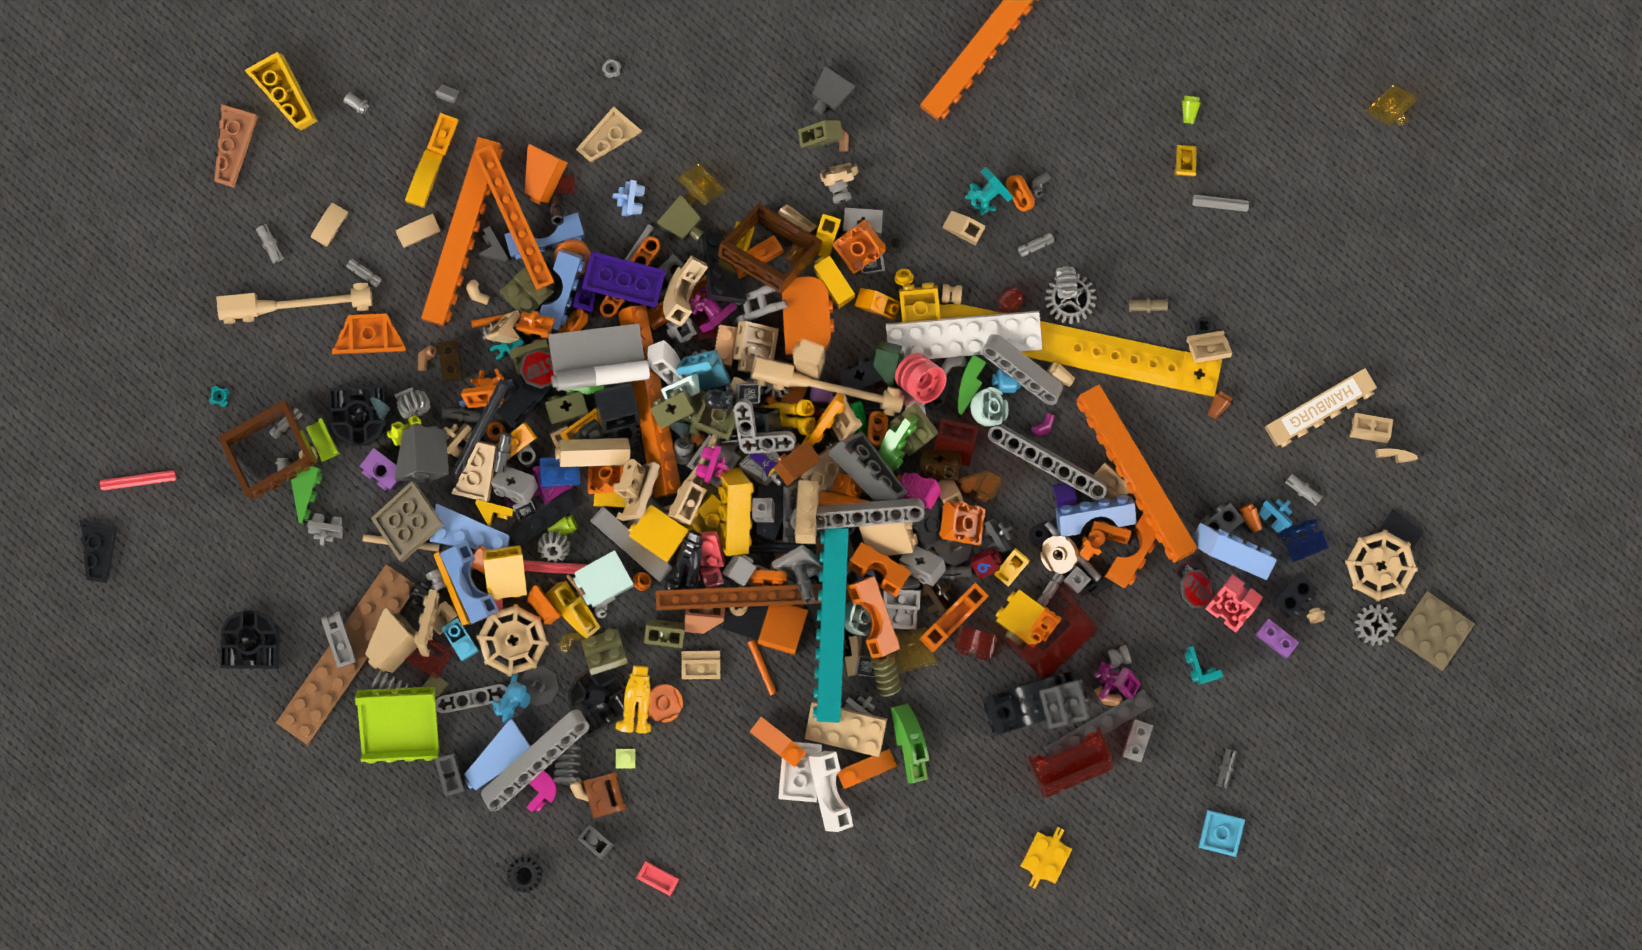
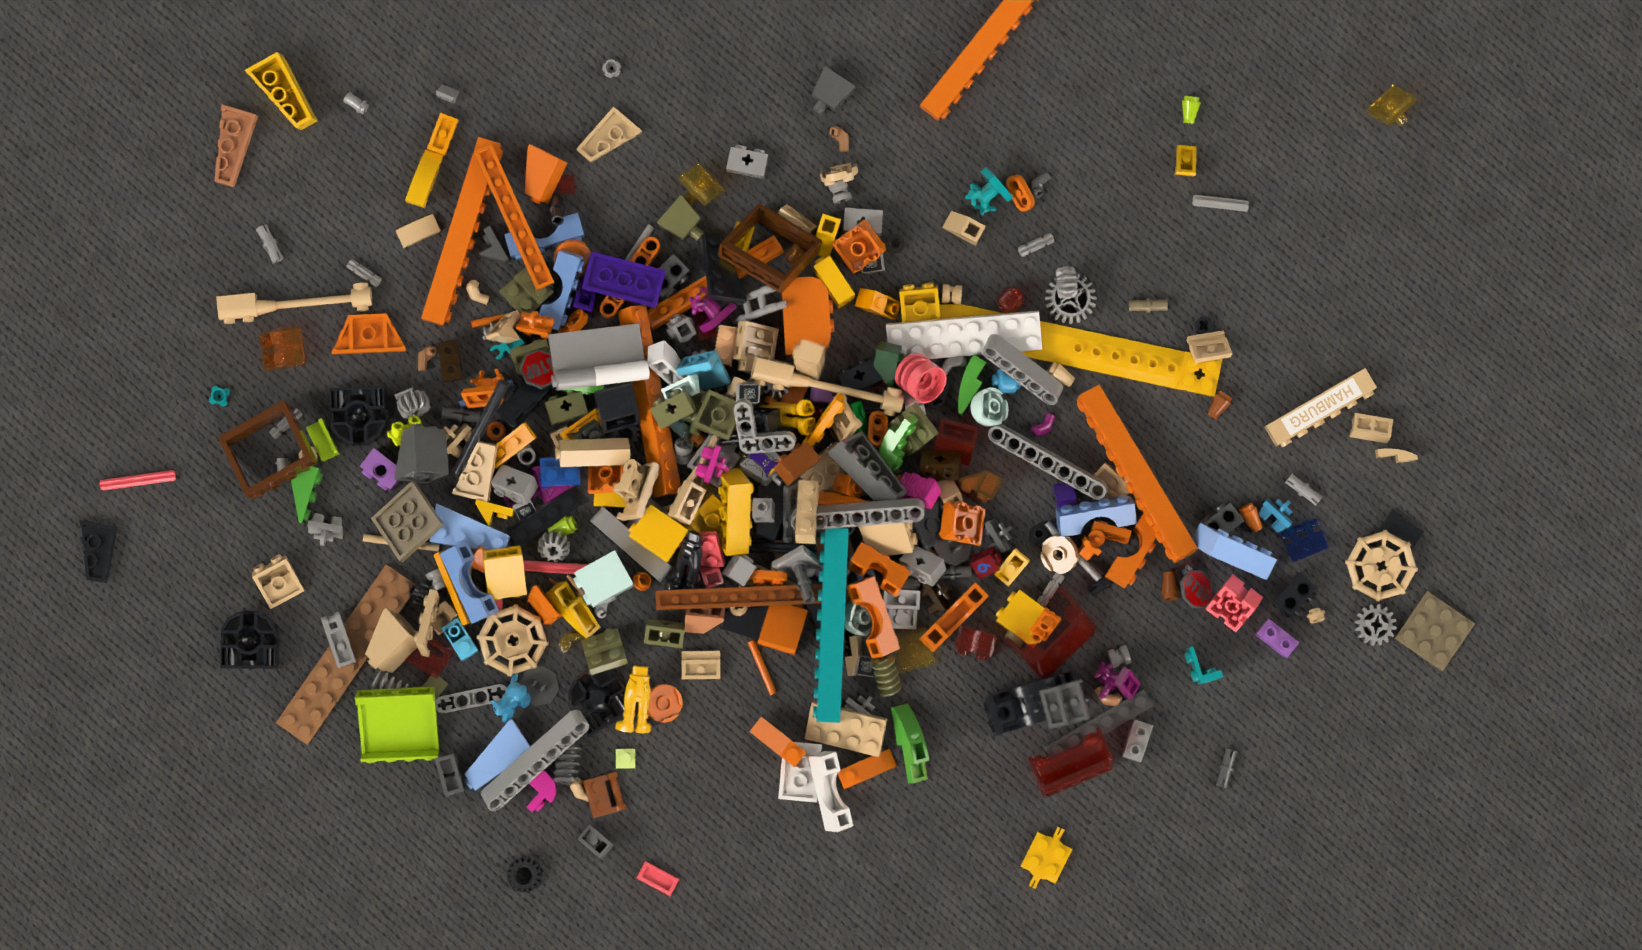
tan slope [311,203,348,247] -> none
clear light blue slope [371,397,390,420] -> none
dark grey pin [493,433,513,473] -> none
light blue hips [612,180,645,216] -> none
tan arch [663,255,708,326] -> none
black animal [705,385,737,412] -> none
olive brick [798,120,843,148] -> none
yellow plate [894,269,914,286] -> none
light grey brick [1063,567,1091,594] -> none
medium azure plate [1198,810,1245,857] -> none
none -> tan plate [252,554,305,609]
none -> clear orange slope [259,327,306,372]
none -> light grey brick [726,145,768,179]
none -> dark orange cone [1161,572,1180,601]

